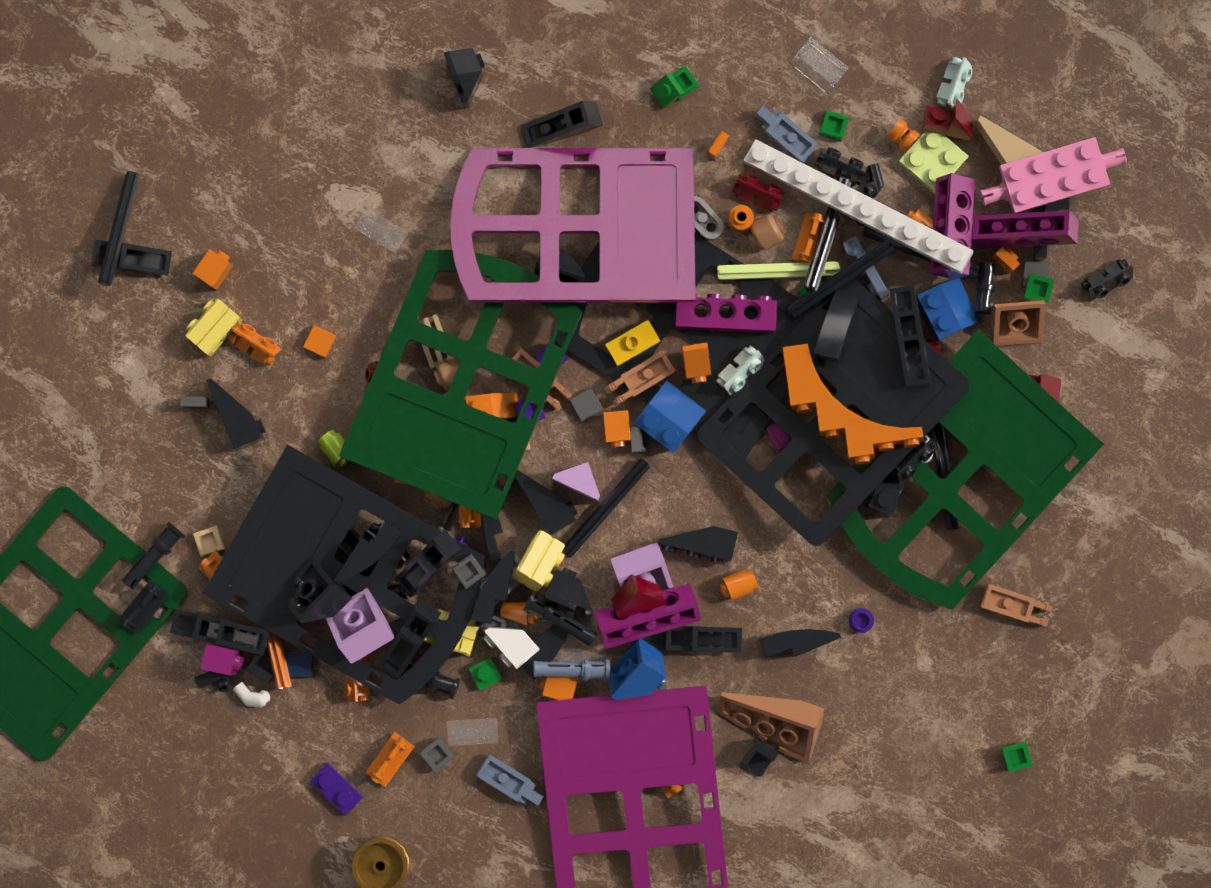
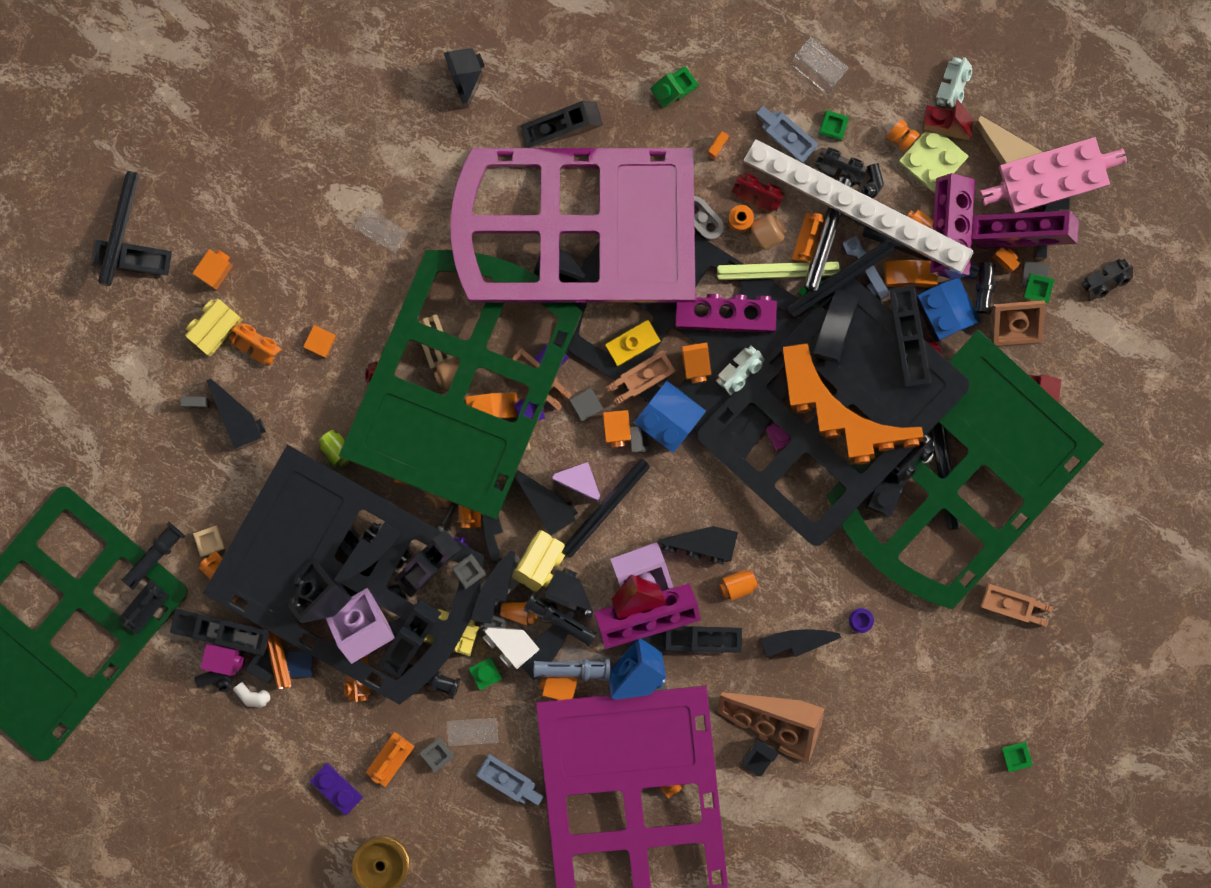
none -> orange slope [883,260,938,288]

